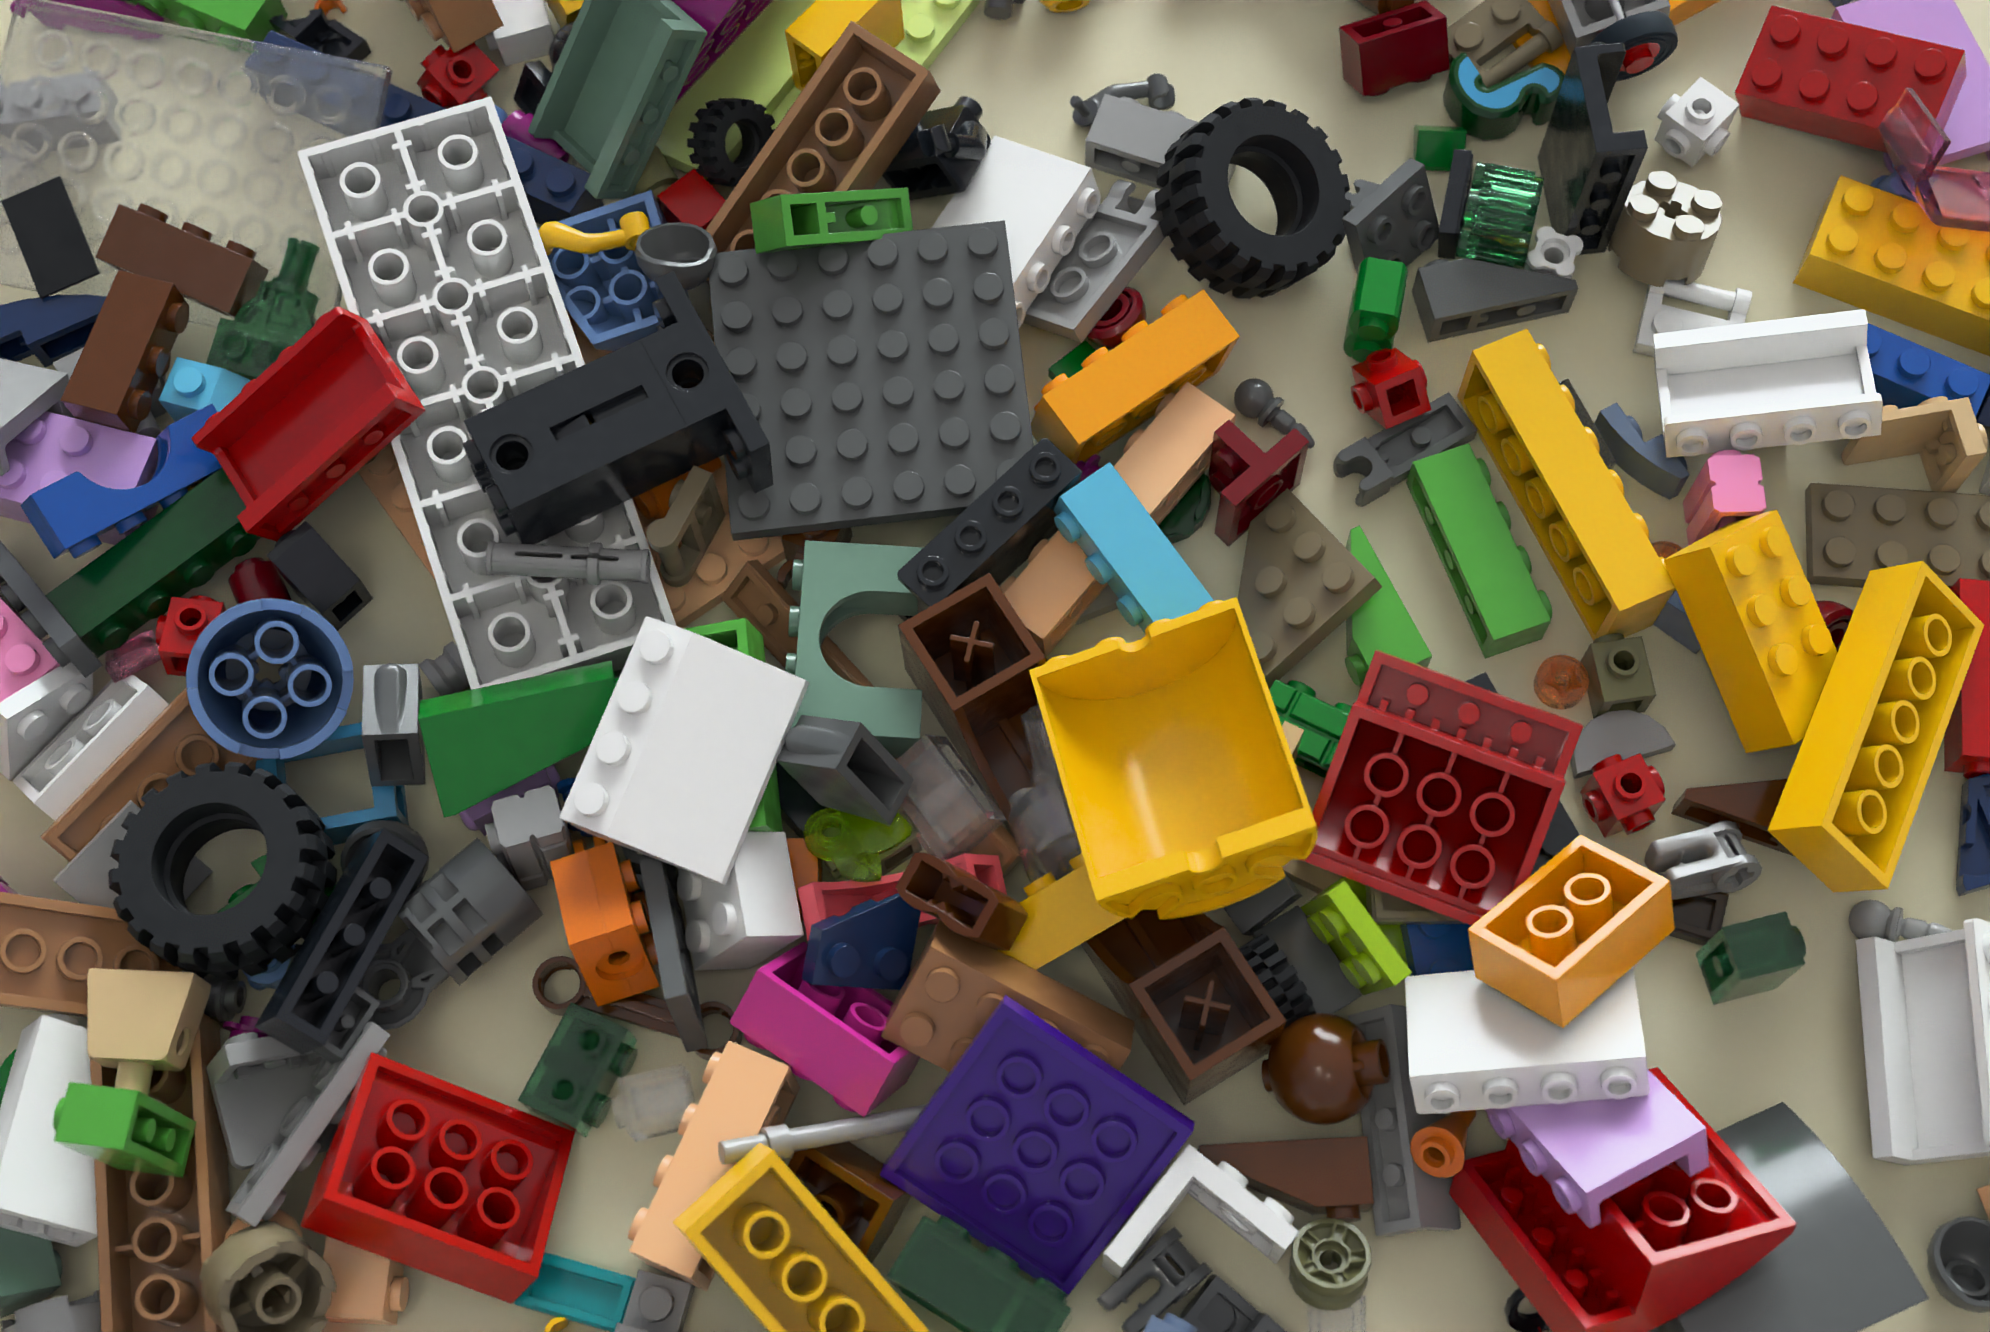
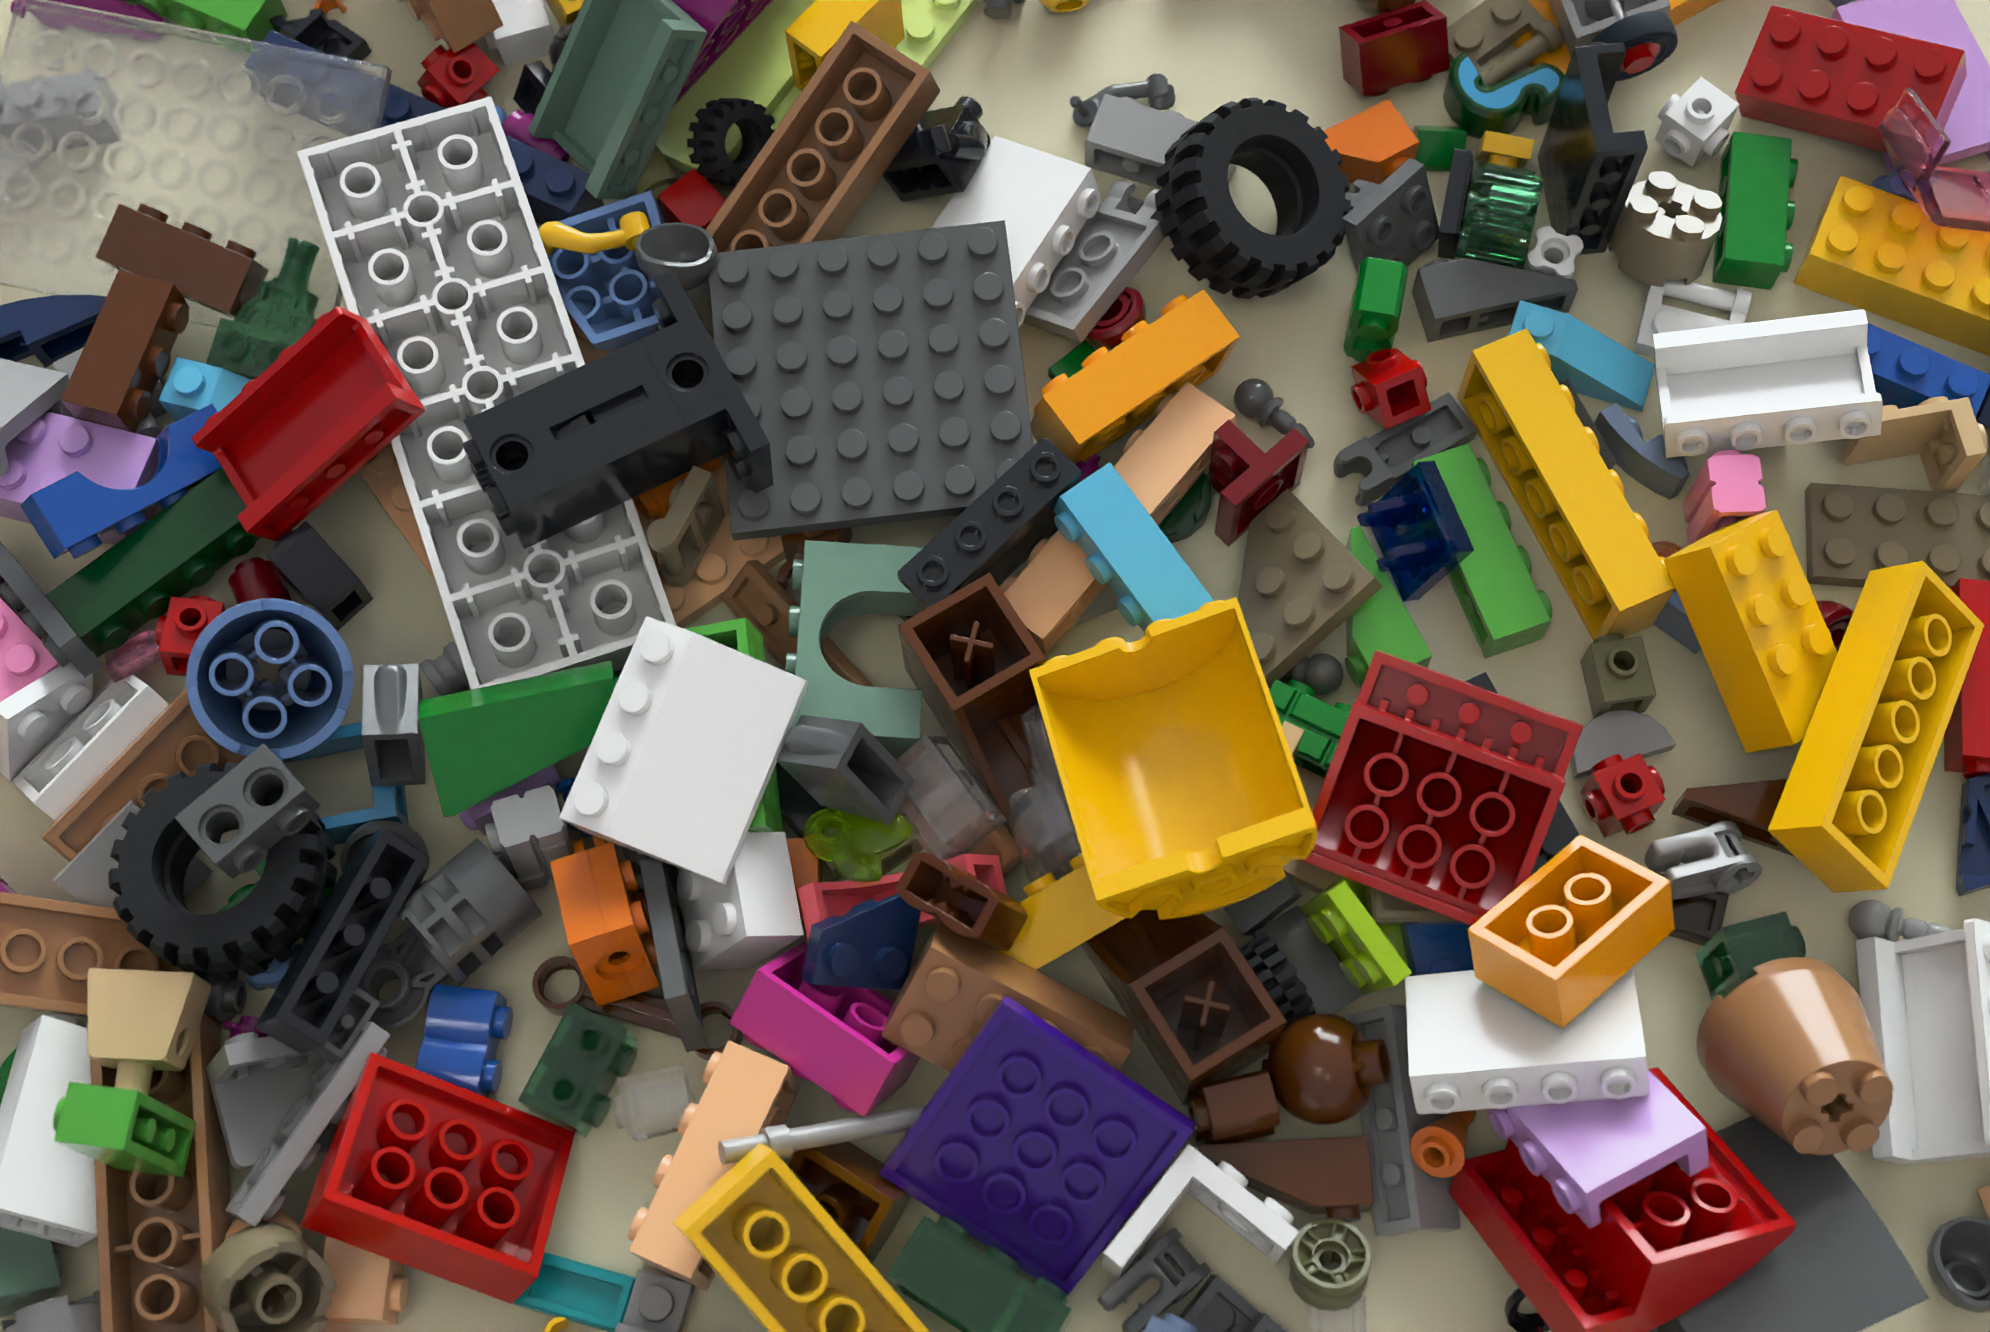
black piece [1,176,100,299] -> none
light grey pin [486,541,650,585] -> none
bright green slope [750,187,913,254] -> none
clear orange tile [1533,655,1589,709] -> none
none -> dark grey brick [175,743,321,879]
none -> blue brick [415,984,513,1098]
none -> reddish brown brick [1188,1069,1280,1145]
none -> dark grey bar [1281,653,1343,695]
none -> orange slope [1324,99,1419,184]
none -> clear blue plate [1357,460,1474,602]
none -> yellow plate [1476,130,1535,174]
none -> medium azure slope [1507,300,1655,411]
none -> medium nougat cone [1697,957,1893,1155]
none -> green brick [1712,131,1798,290]

